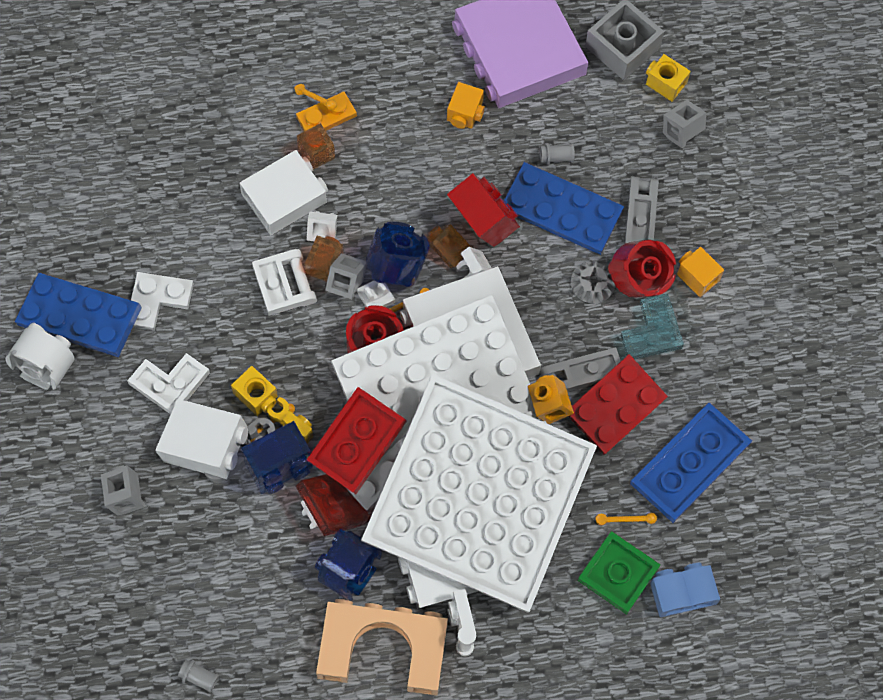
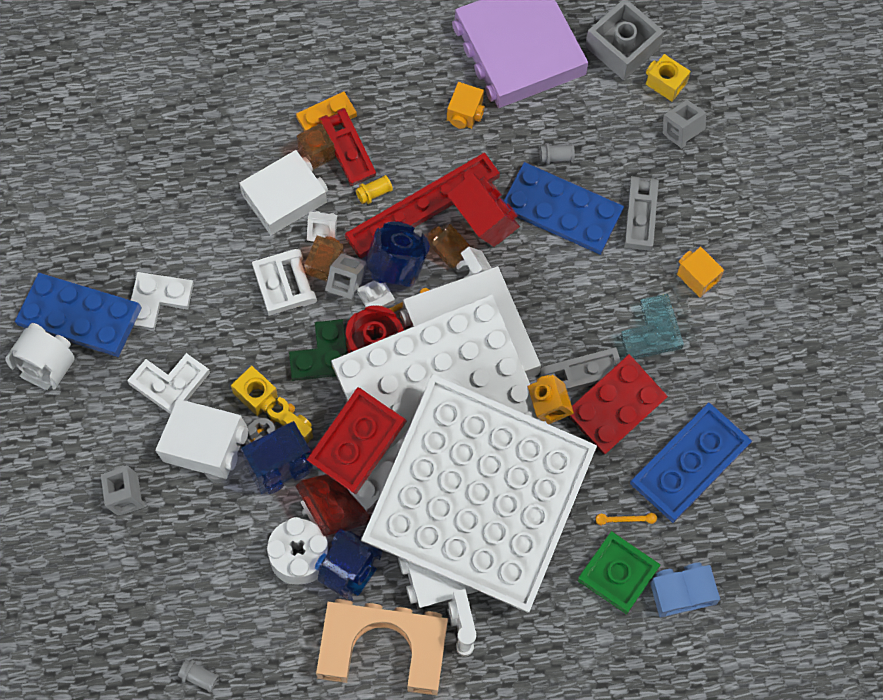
light orange hinge [294,84,337,110] -> none
light grey gear [571,260,615,304] -> none
red brick [608,240,676,298] -> none
none -> white brick [267,517,329,585]
none -> dark green plate [289,319,347,381]
none -> red plate [319,108,376,186]
none -> red plate [345,152,500,259]
none -> yellow pin [355,175,393,204]

